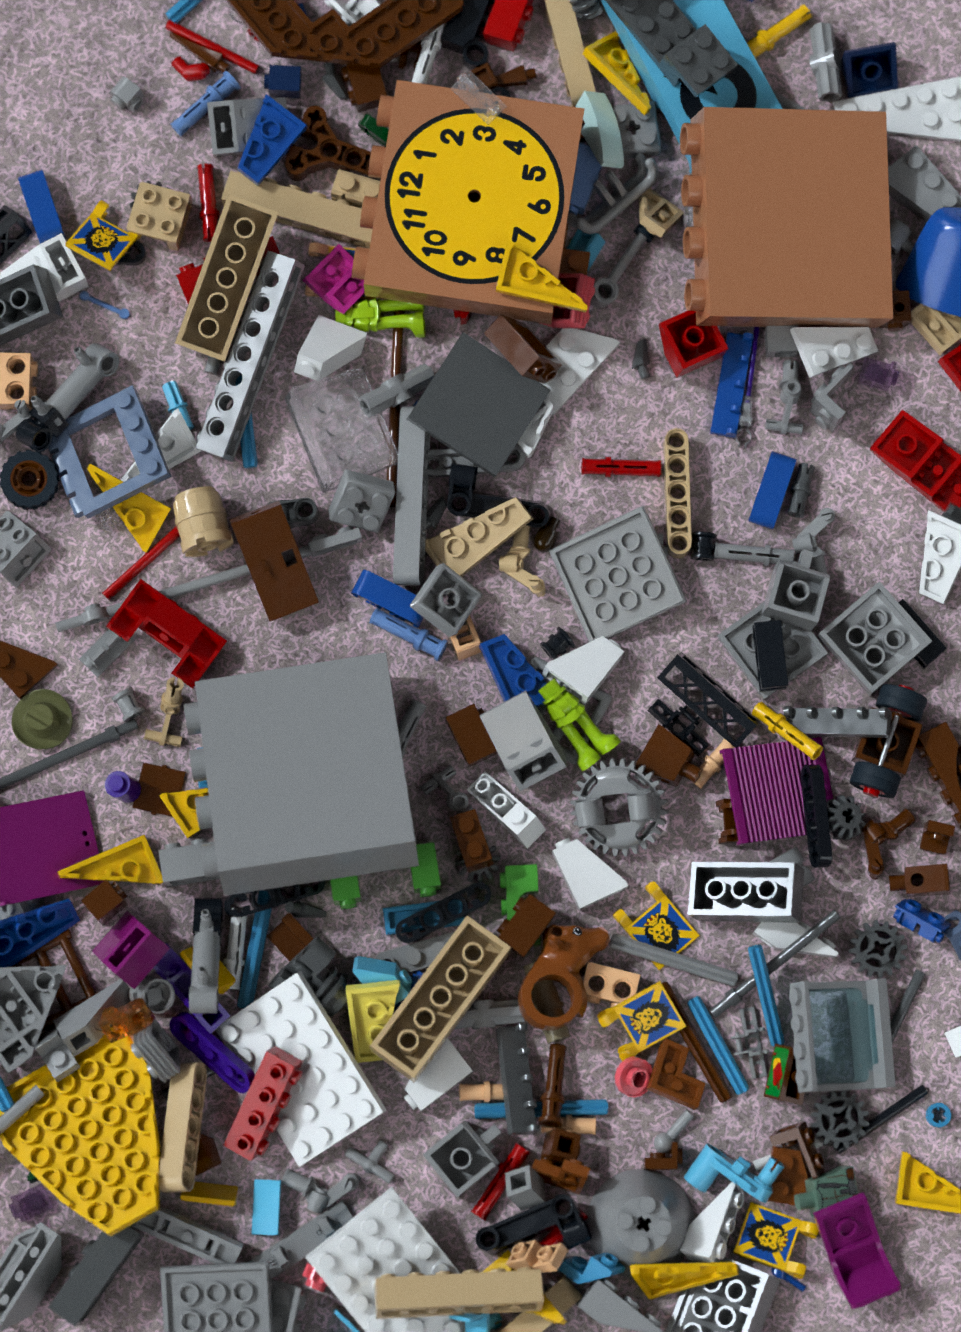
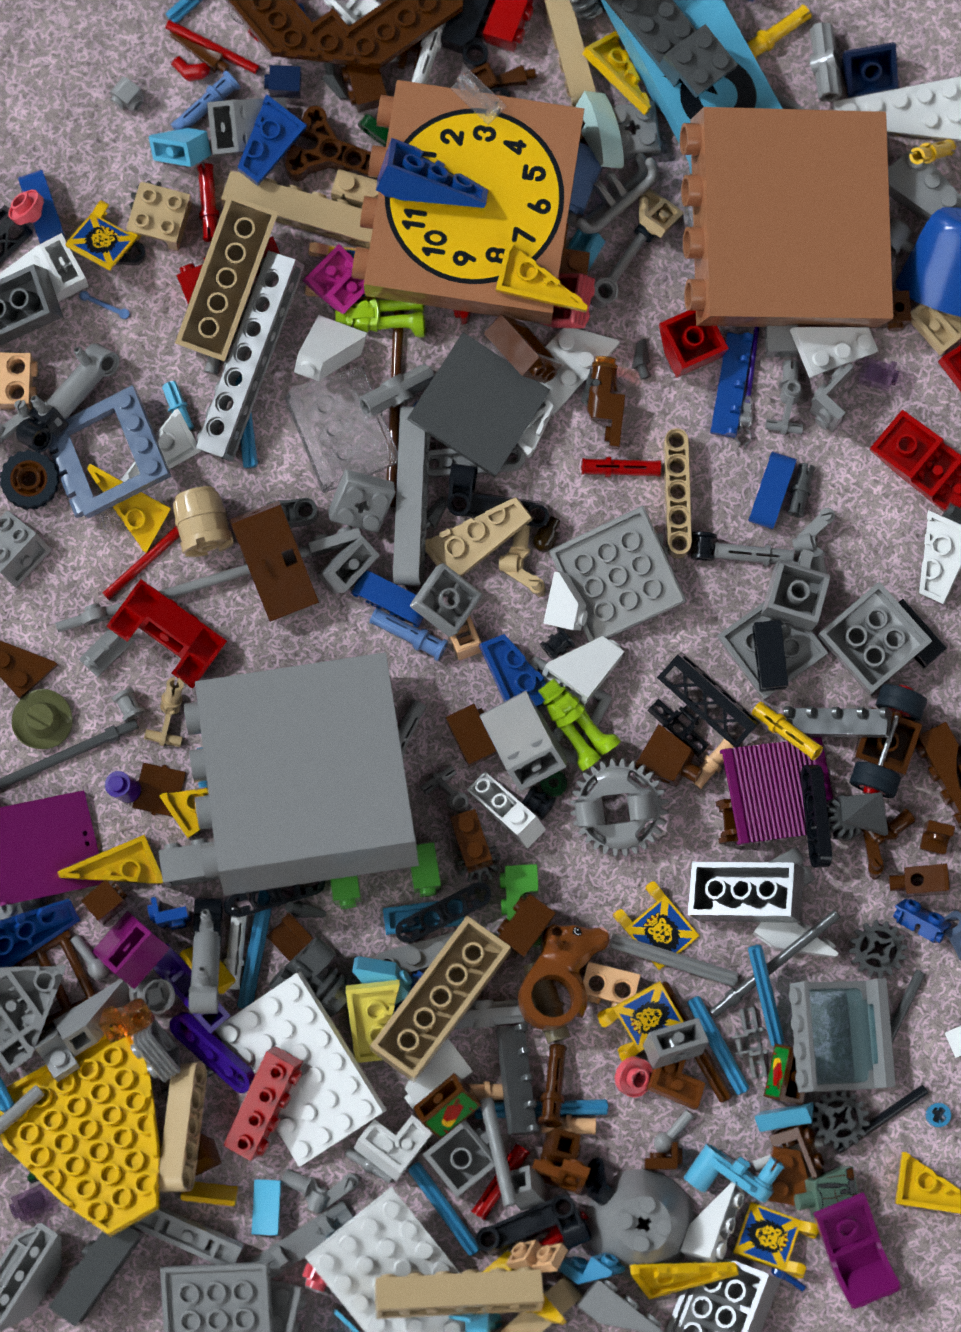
white slope [552,838,628,910] -> none
none -> coral plate [9,189,44,225]
none -> light grey bar [71,935,109,980]
none -> blue bracket [147,897,192,930]
none -> medium azure slope [148,128,212,167]
none -> light grey slope [316,536,380,594]
none -> white panel [354,1115,433,1182]
none -> blue wedge [376,138,488,208]
none -> dark azure axle [408,1162,480,1256]
none -> reddish brown brick [413,1073,482,1140]
none -> light grey piece [480,1098,517,1207]
none -> black bush [522,785,557,820]
none -> dark green plate [540,771,567,797]
none -> white slope [543,571,588,631]
none -> reddish brown plate [581,356,625,450]
none -> black beam [586,1157,615,1205]
none -> light grey brick [643,1018,709,1069]
none -> medium azure slope [755,1102,814,1132]
none -> dark grey slope [841,792,888,836]
none -> yellow pin [909,139,956,164]

